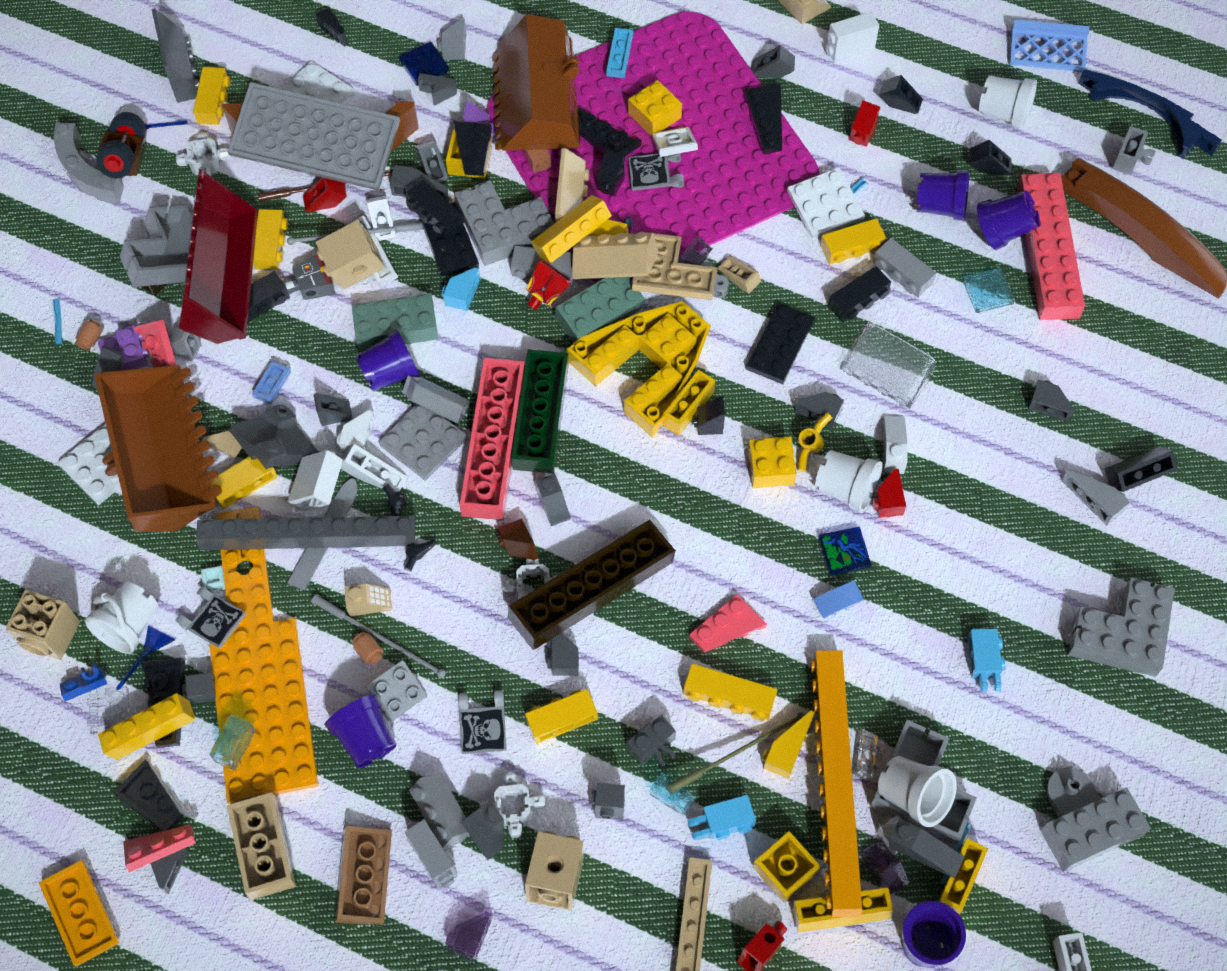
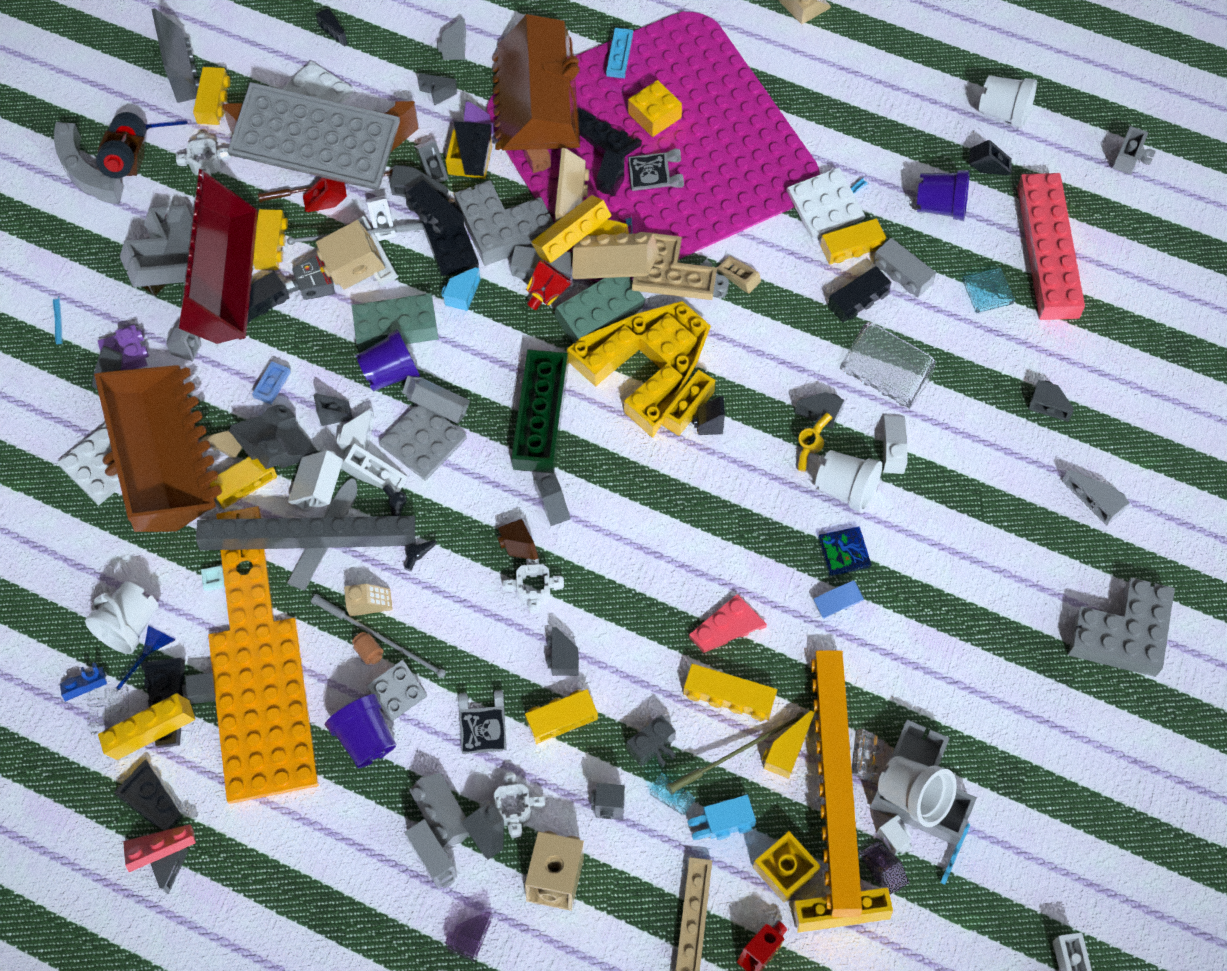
tan brick [5,590,80,660] -> none
light orange plate [38,860,120,967] -> none
nougat brick [75,320,103,351] -> none
coral wing [133,319,176,367] -> none
flag [175,587,246,649] -> none
clear light blue brick [209,714,256,771] -> none
tan brick [227,792,296,900] -> none
medium nougat slope [334,826,392,924] -> none
clear blue plate [398,42,449,86] -> none
coral brick [460,358,525,521] -> none
dark brown brick [508,519,676,650] -> none
white tile [652,127,698,157] -> none
clear purple slope [678,236,713,265] -> none
black wing [744,83,782,155] -> none
black plate [746,303,815,385] -> none
yellow brick [748,437,796,488] -> none
dark grey slope [752,45,795,78] -> none
white brick [826,11,879,62] -> none
red slope [849,100,881,147] -> none
red slope [872,468,906,518] -> none
black slope [879,75,923,114] -> none
dark grey slope [889,819,964,879] -> none
dark purple piece [902,901,966,968] -> none
yellow brick [938,838,989,915] -> none
medium azure hinge [967,629,1005,692] -> none
dark purple piece [977,190,1041,251] -> none
light blue fence [1009,19,1089,72] -> none
light grey brick [1040,767,1151,873] -> none
dark orange slope [1061,158,1227,299] -> none
dark blue slope [1078,69,1222,159] -> none
black brick [1105,447,1178,492] -> none

